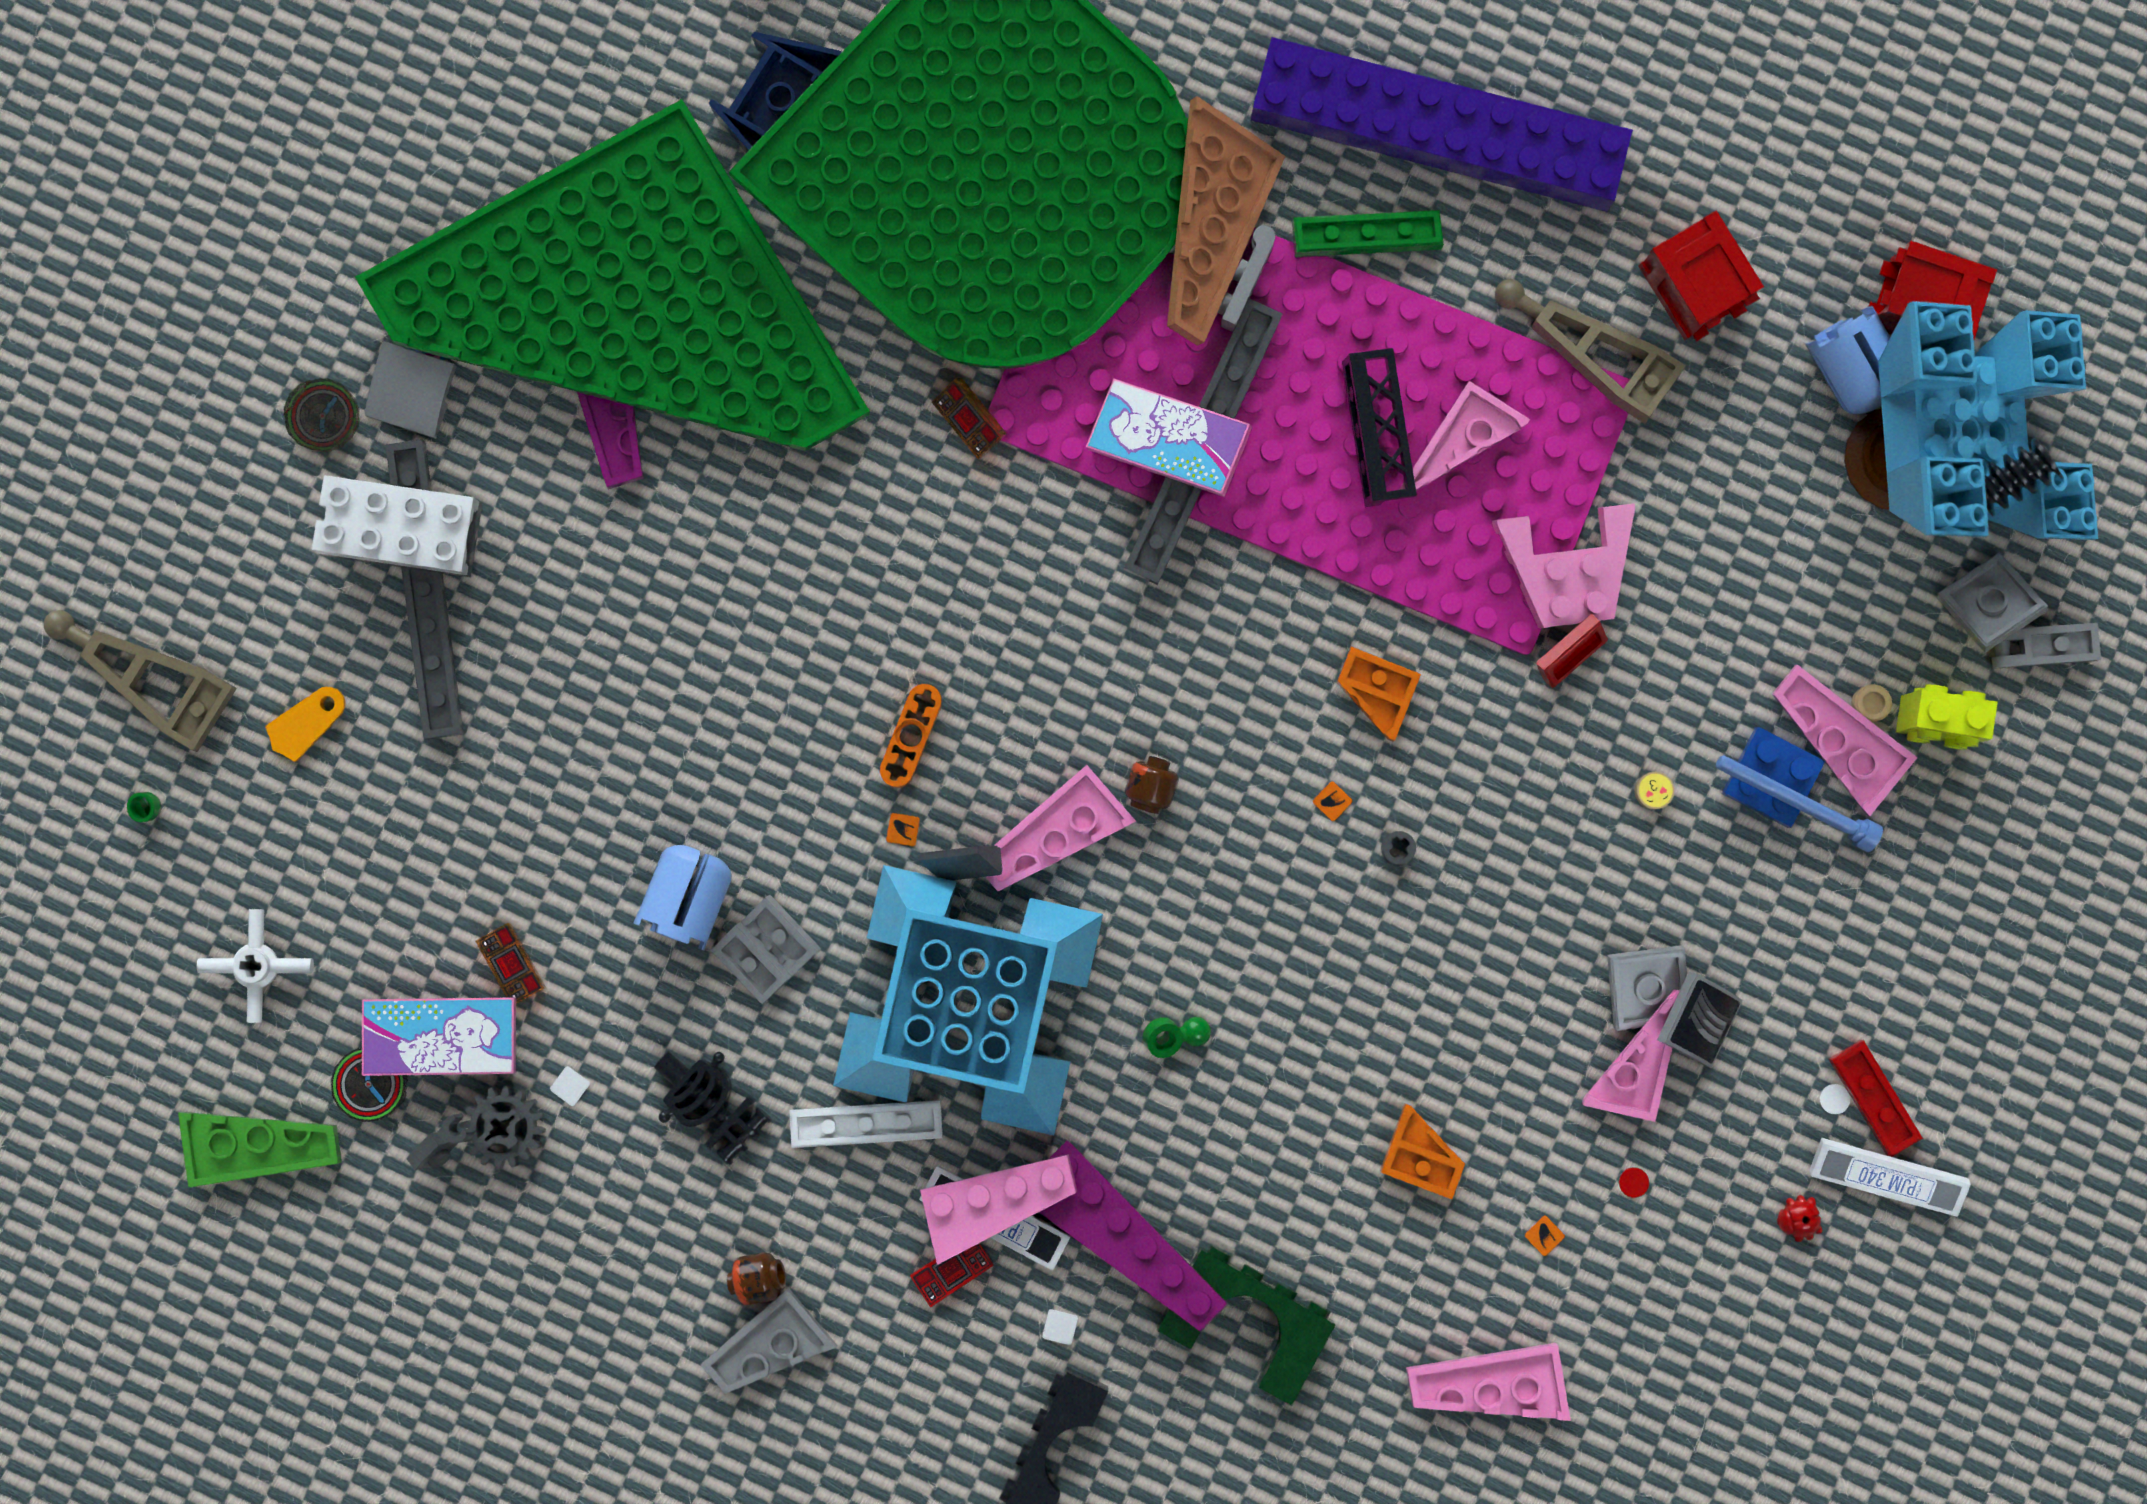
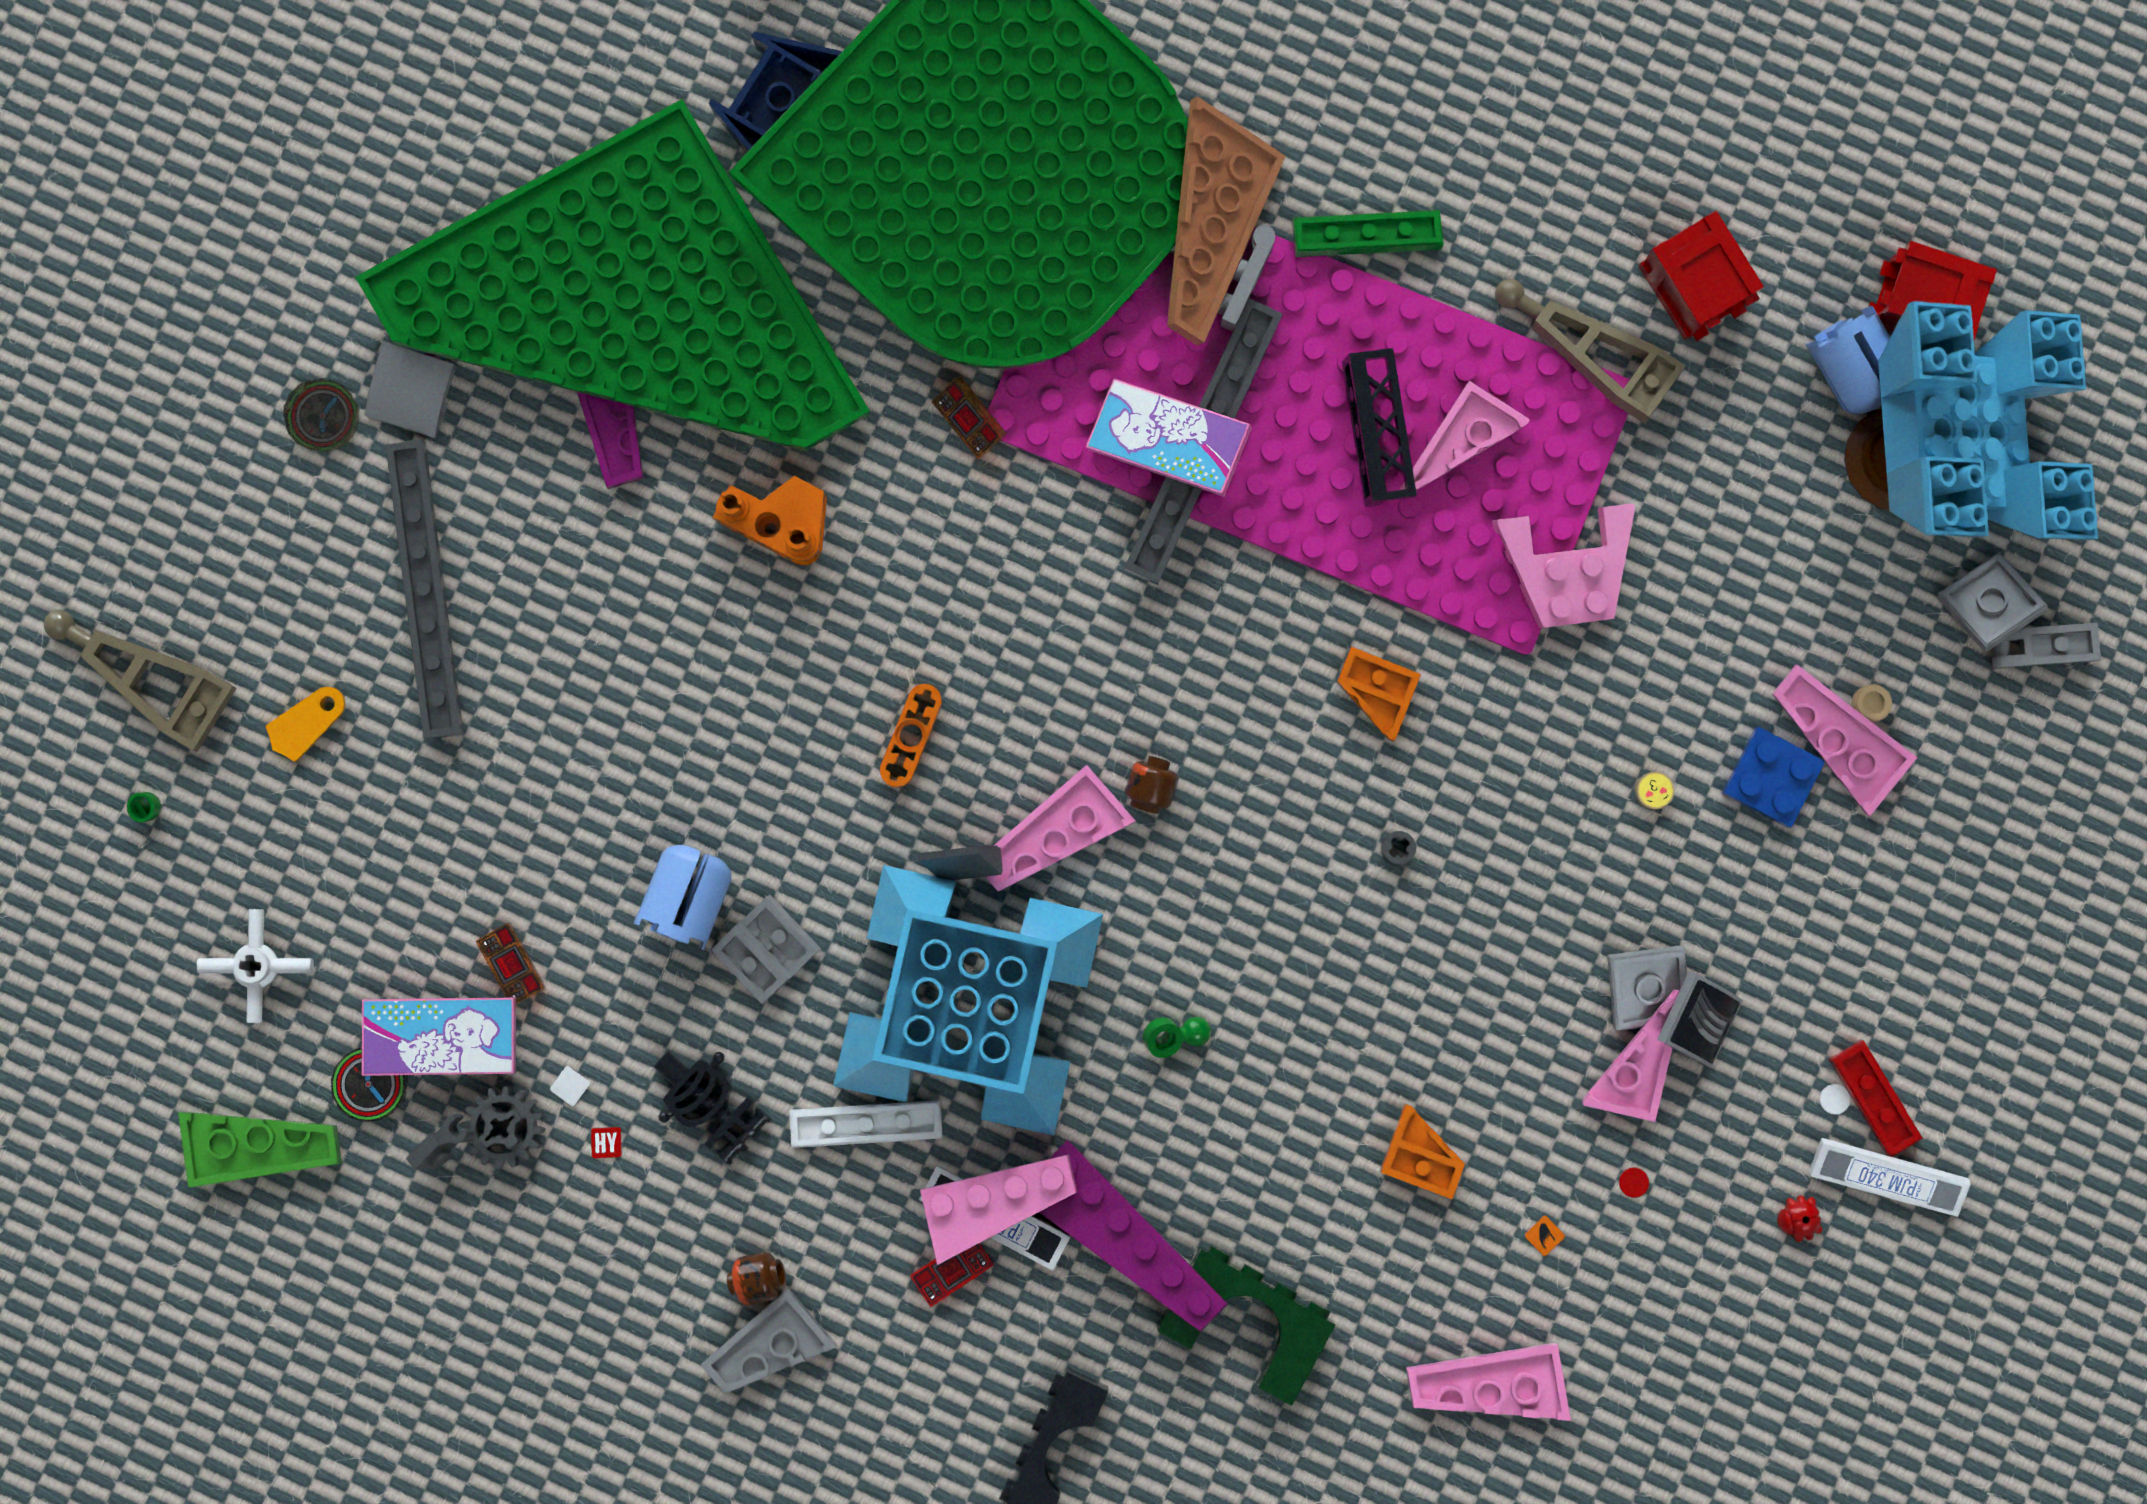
white piece [312,475,483,578] -> none
orange sticker [886,813,920,846] -> none
white sticker [1042,1309,1078,1345] -> none
dark purple brick [1250,37,1633,212] -> none
orange sticker [1313,781,1353,821] -> none
red tile [1536,614,1608,688] -> none
medium blue piece [1716,755,1883,852] -> none
neon yellow brick [1896,684,1998,750] -> none
black piece [1984,438,2063,516] -> none
none -> red sticker [591,1127,622,1158]
none -> orange piece [712,476,827,566]

